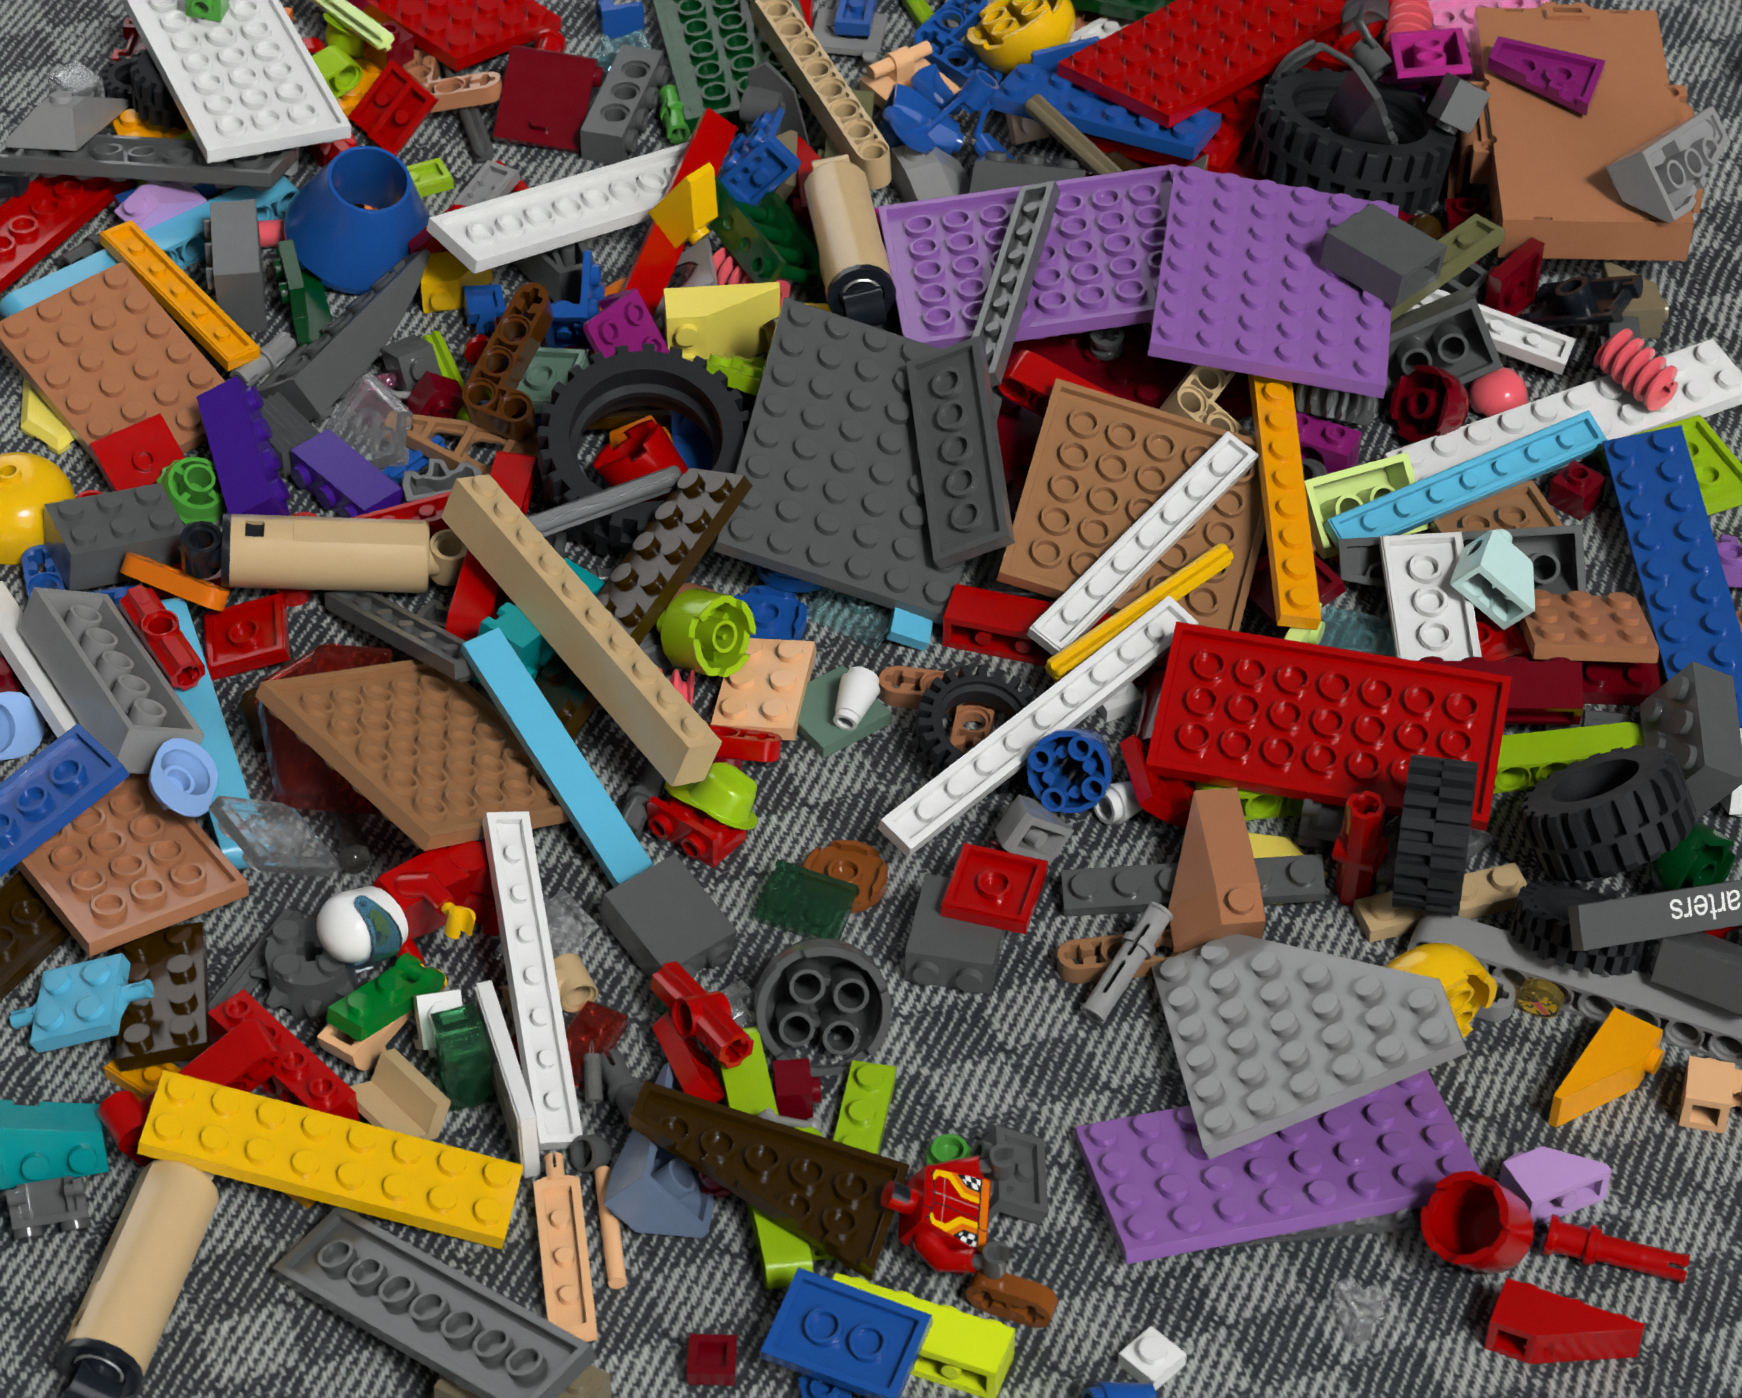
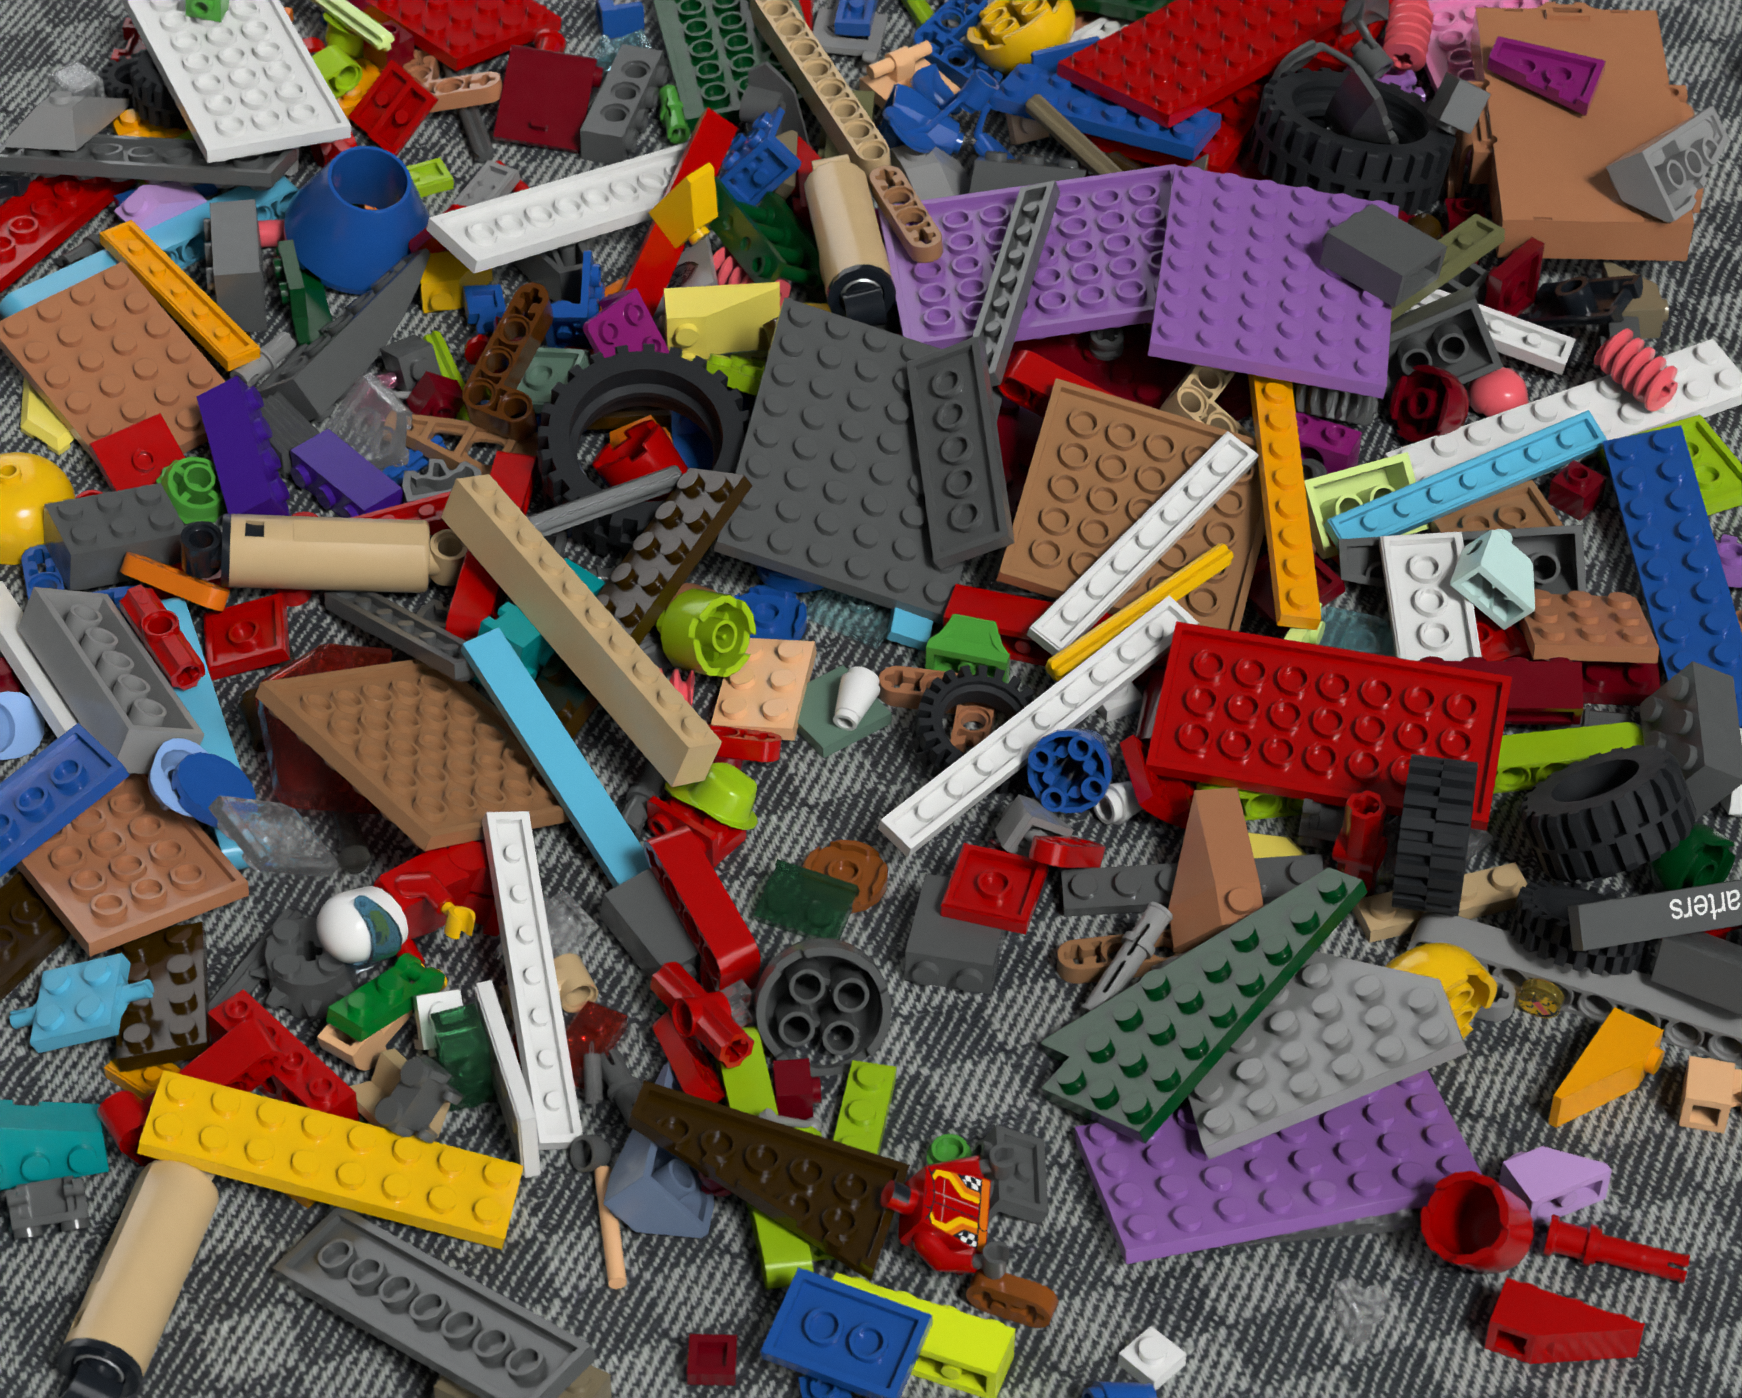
light nougat plate [533,1152,598,1342] -> none
dark pink slope [1389,28,1472,90] -> none
none -> blue tile [171,752,256,828]
none -> dark grey piece [375,1054,463,1144]
none -> red beam [643,825,761,999]
none -> sticker [719,350,769,359]
none -> medium nougat beam [869,165,943,263]
none -> bright green slope [925,614,1010,684]
none -> red beam [1028,836,1106,868]
none -> wing [1040,867,1367,1144]

